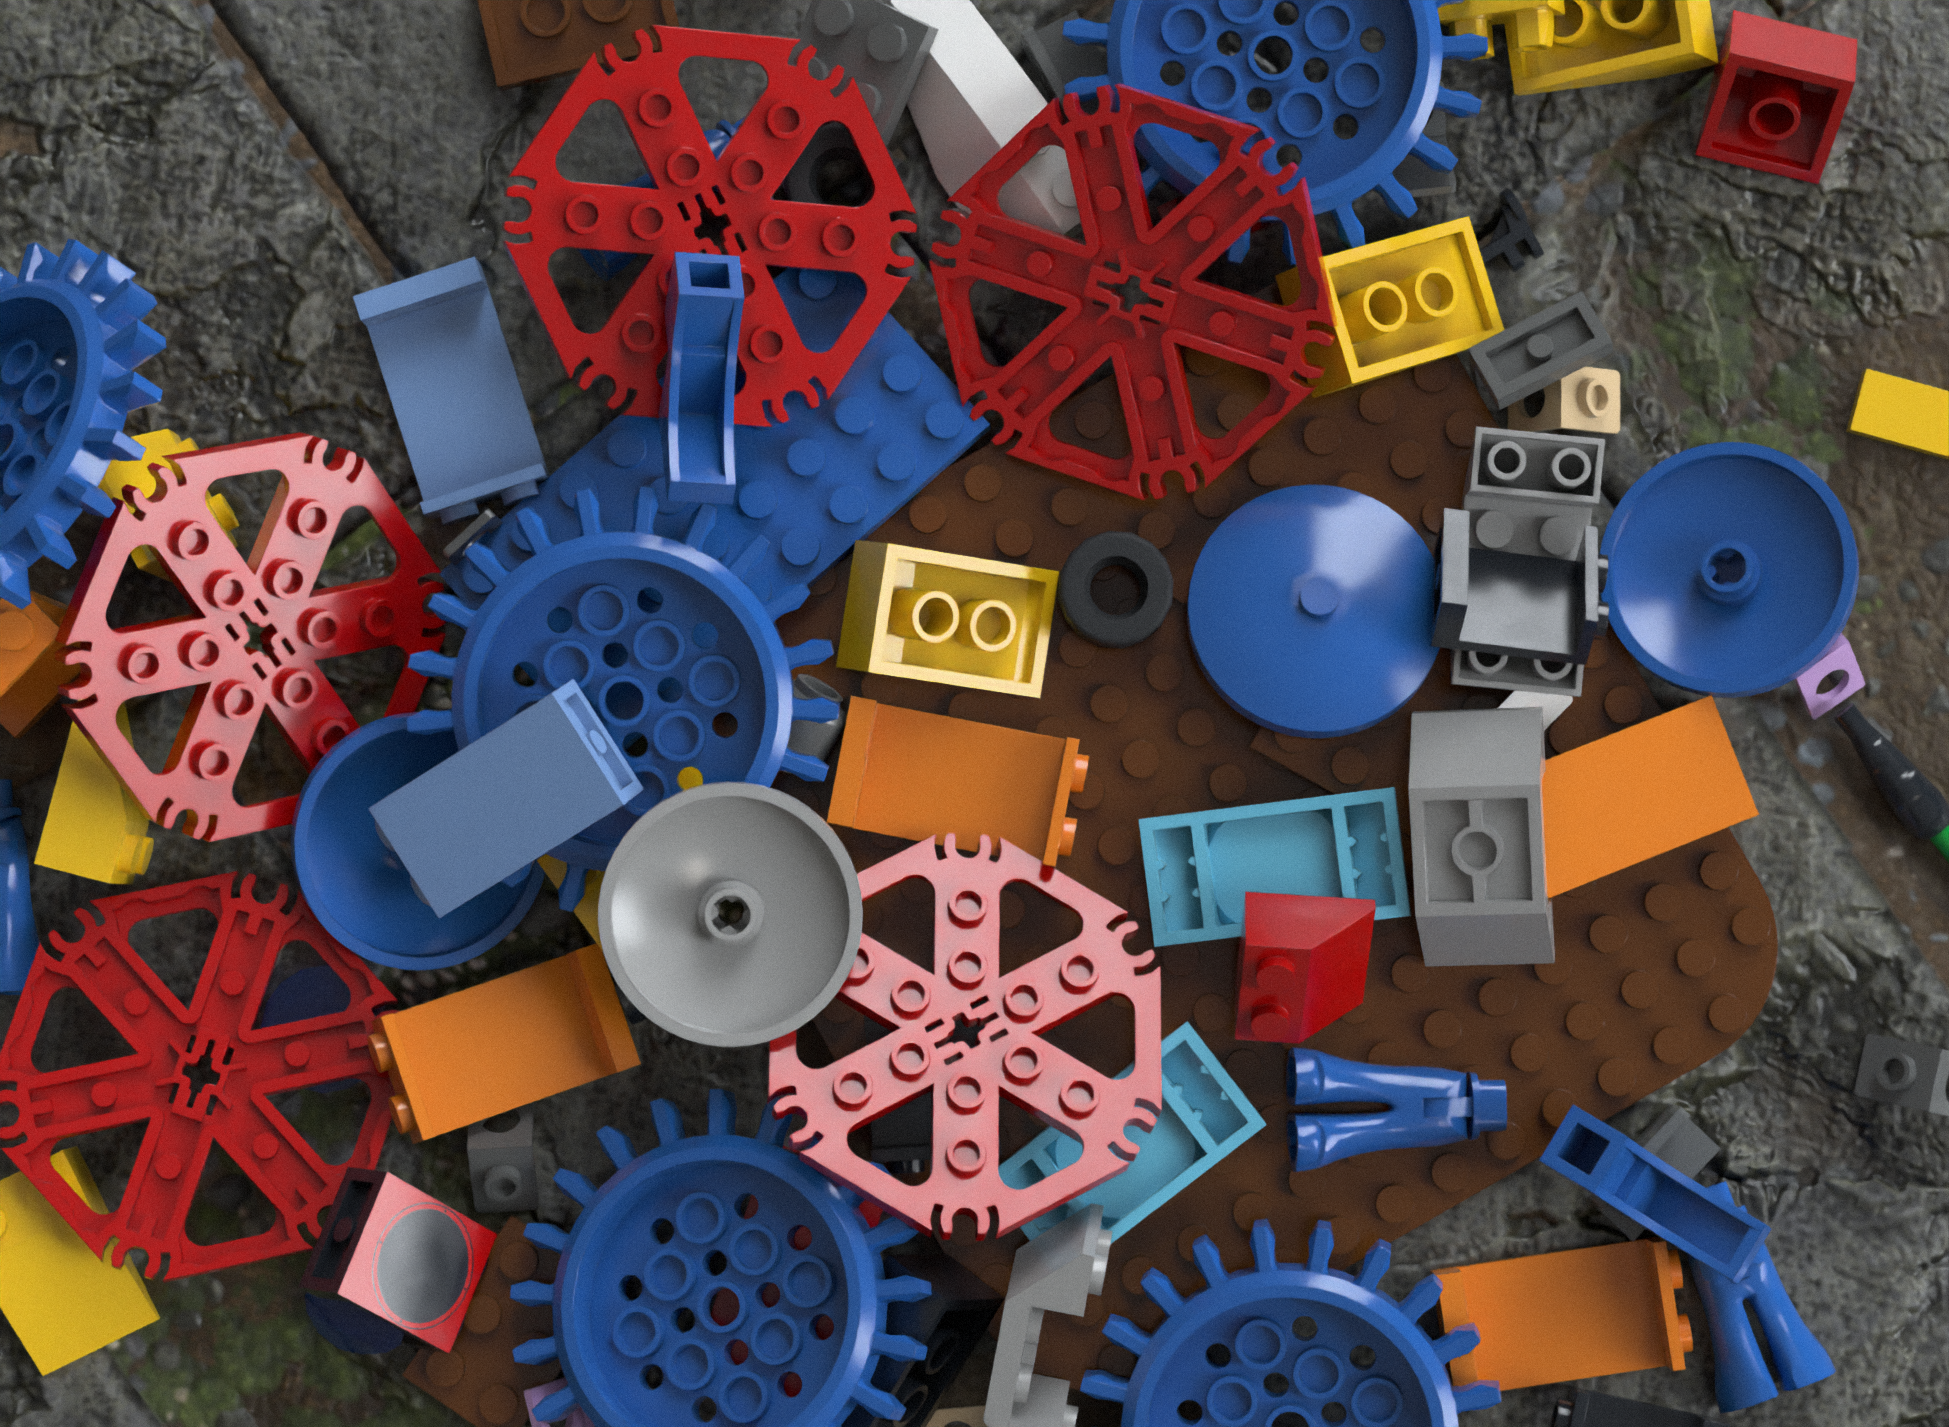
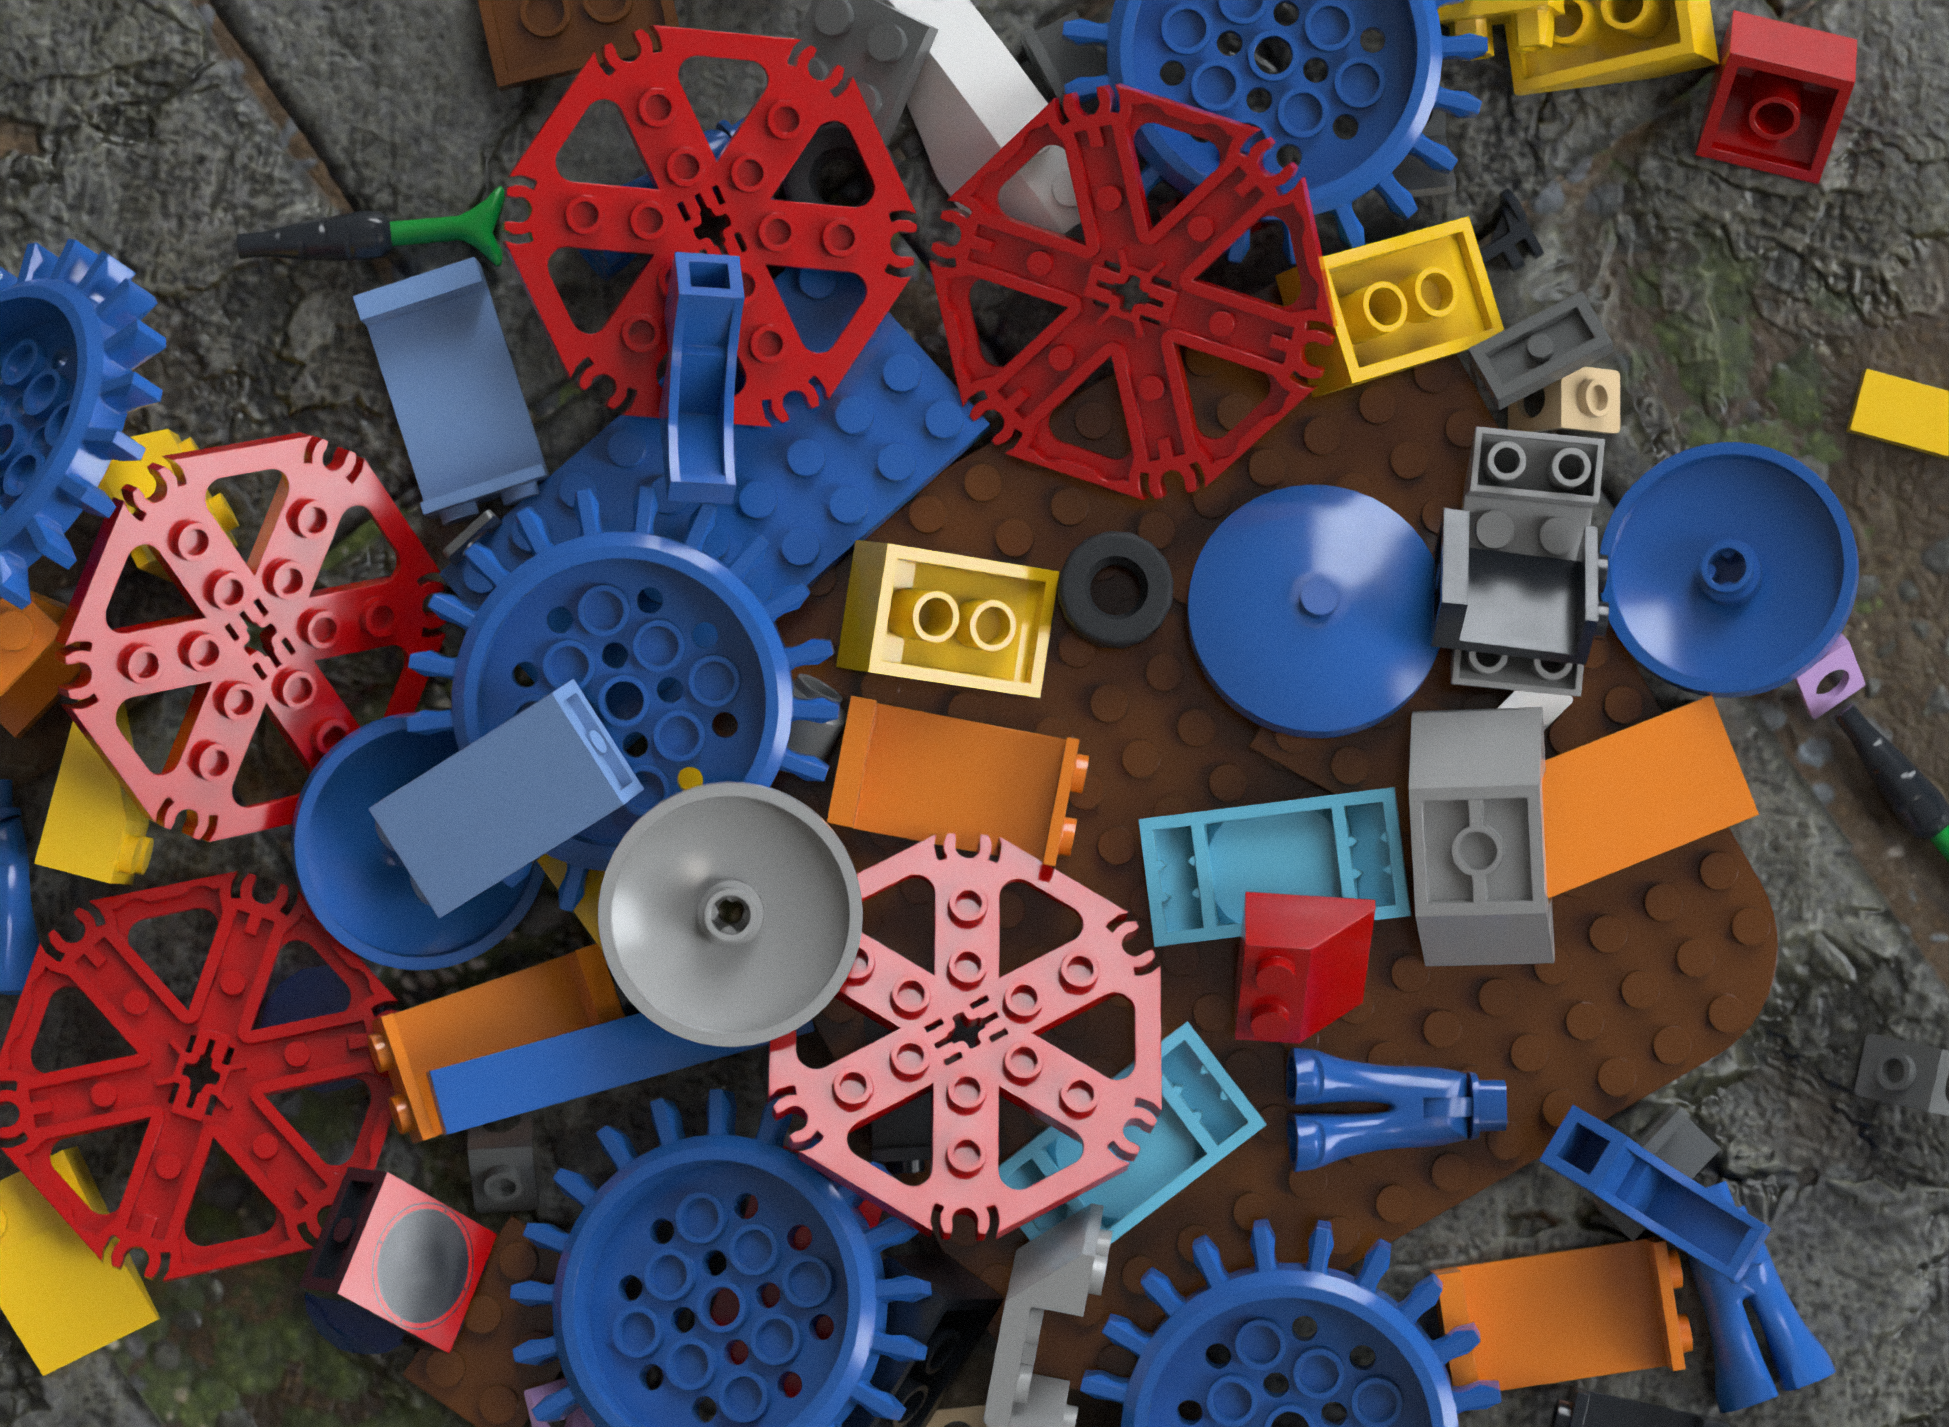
none -> black piece [237,185,506,267]
none -> blue tile [426,1013,815,1136]

